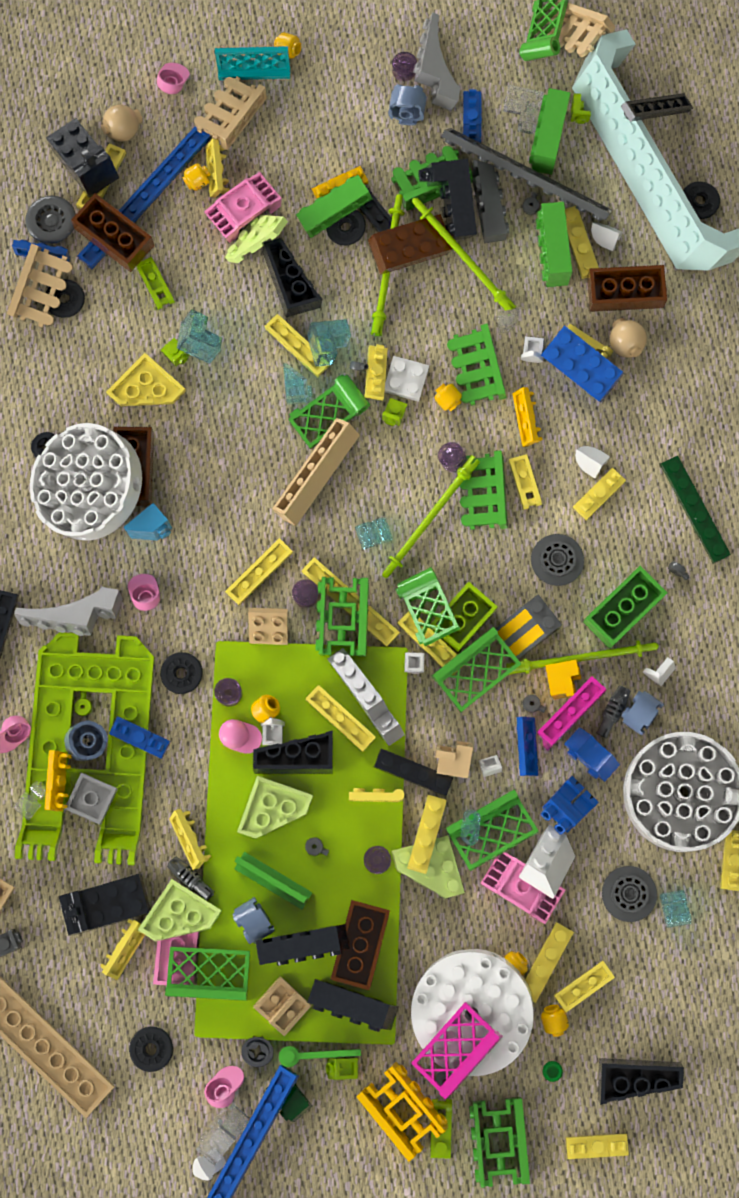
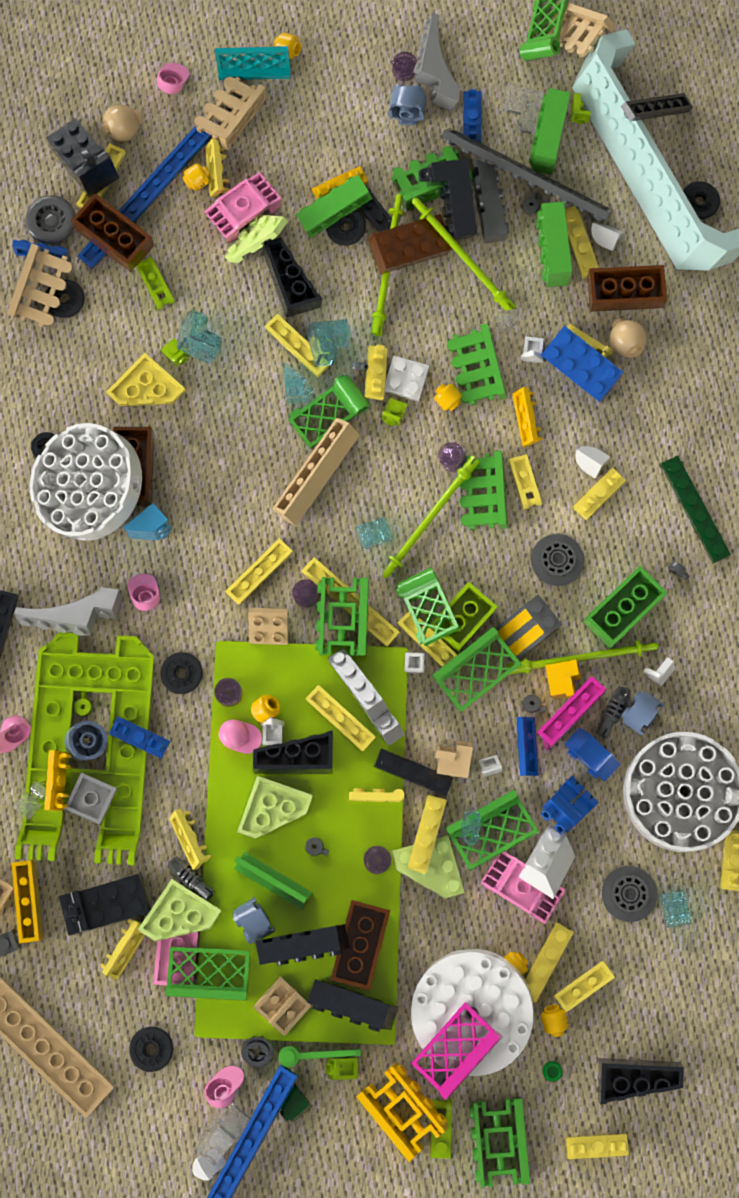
none -> yellow brick [11,860,44,943]

